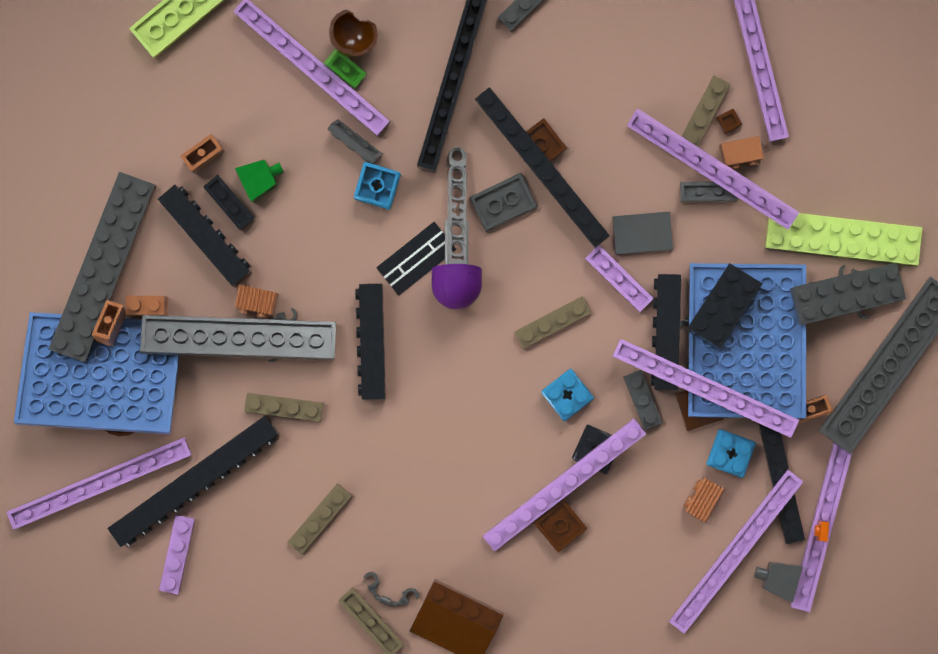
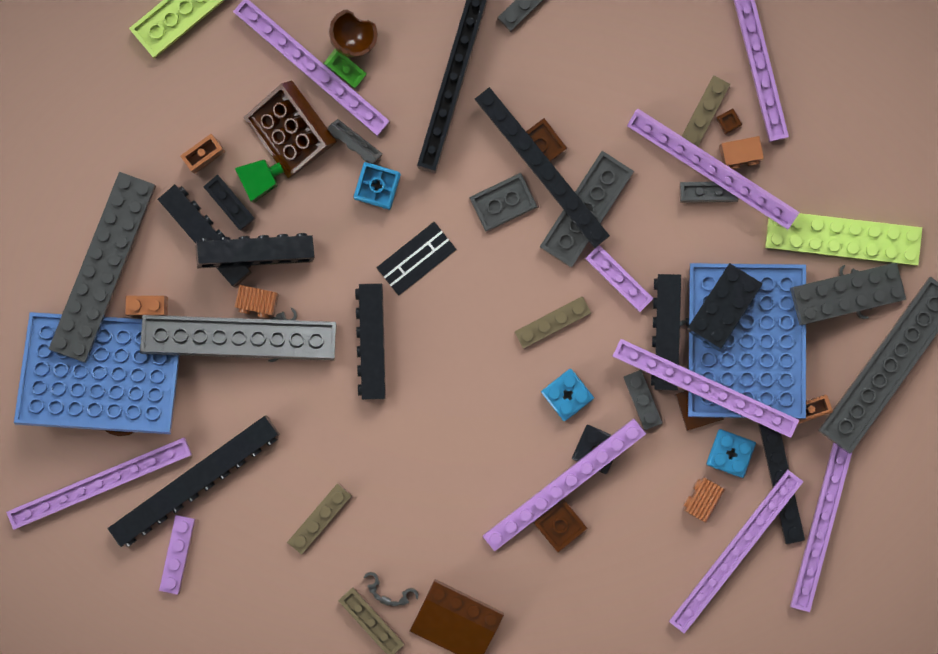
nougat brick [92,300,126,347] -> none
dark tan plate [244,393,323,422] -> none
piece [432,147,482,309] -> none
dark grey tile [612,211,673,255] -> none
dark grey torso [754,562,803,603] -> none
orange plate [814,520,829,542] -> none
none -> black brick [195,233,315,269]
none -> reddish brown slope [244,80,337,178]
none -> dark grey plate [540,151,634,268]

